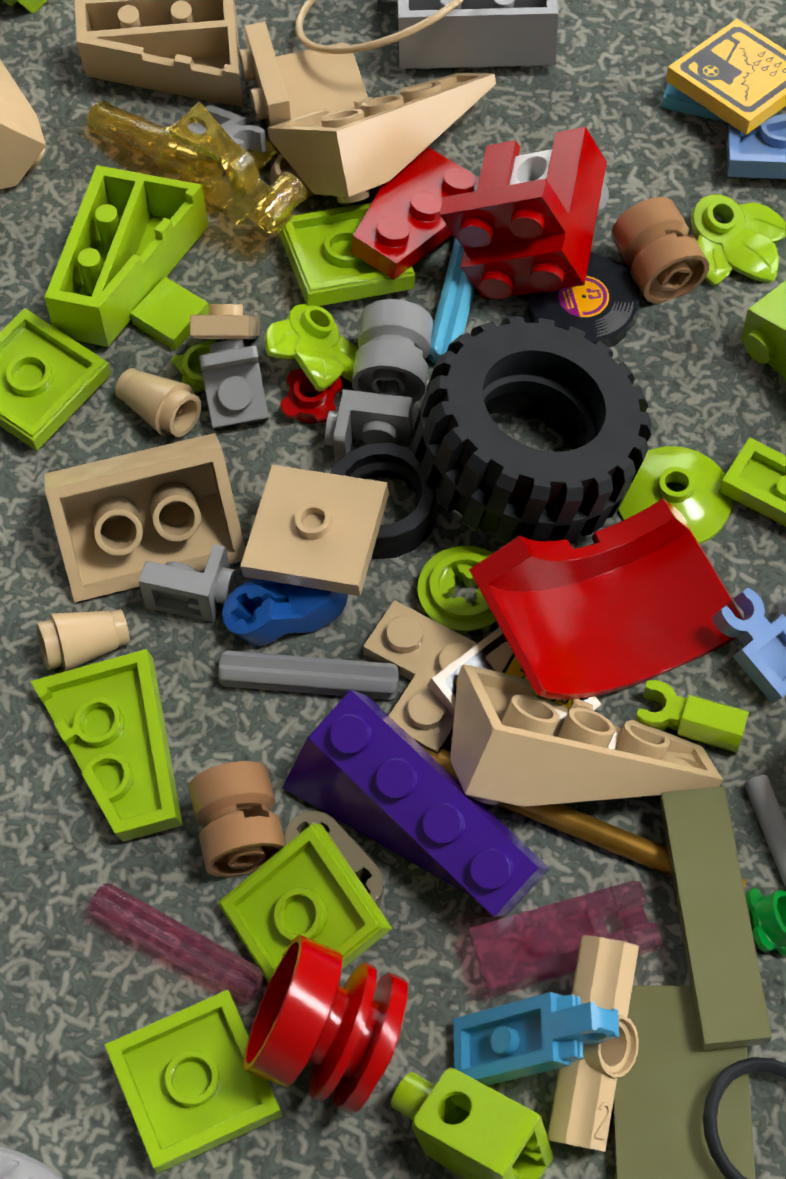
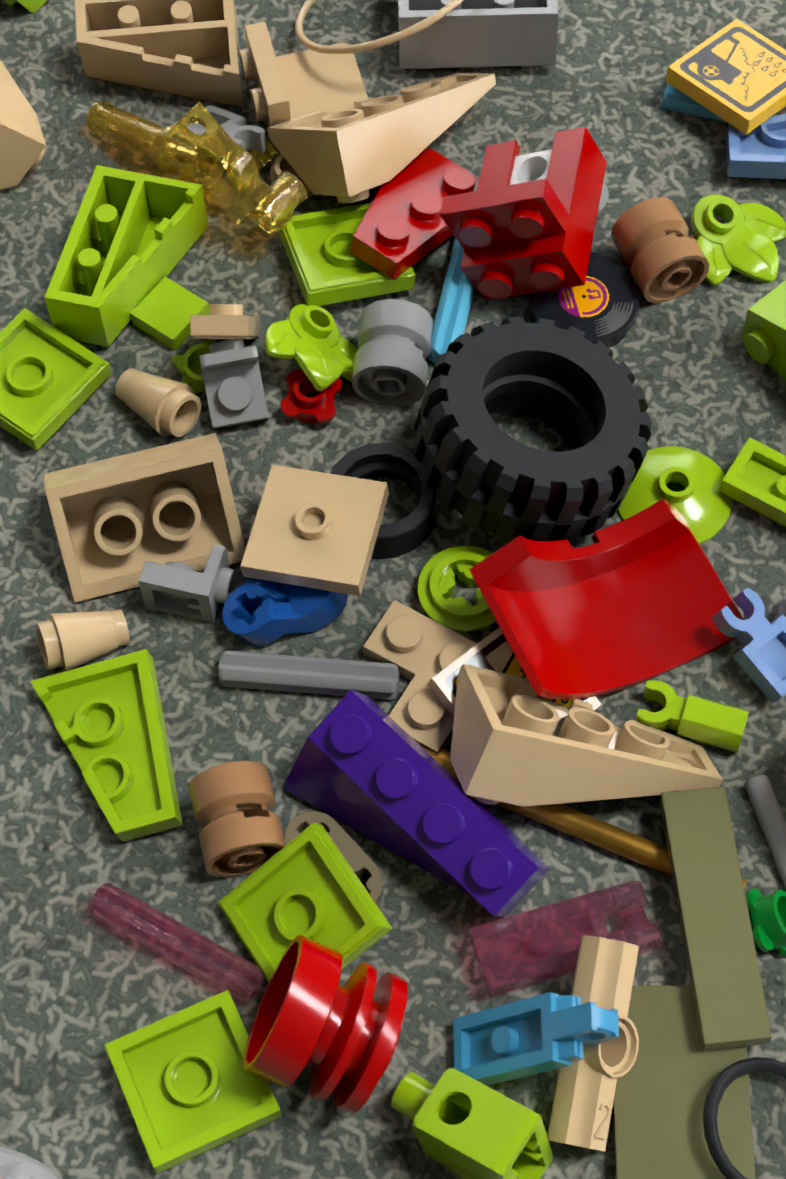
light grey bracket [325,389,413,464] -> none

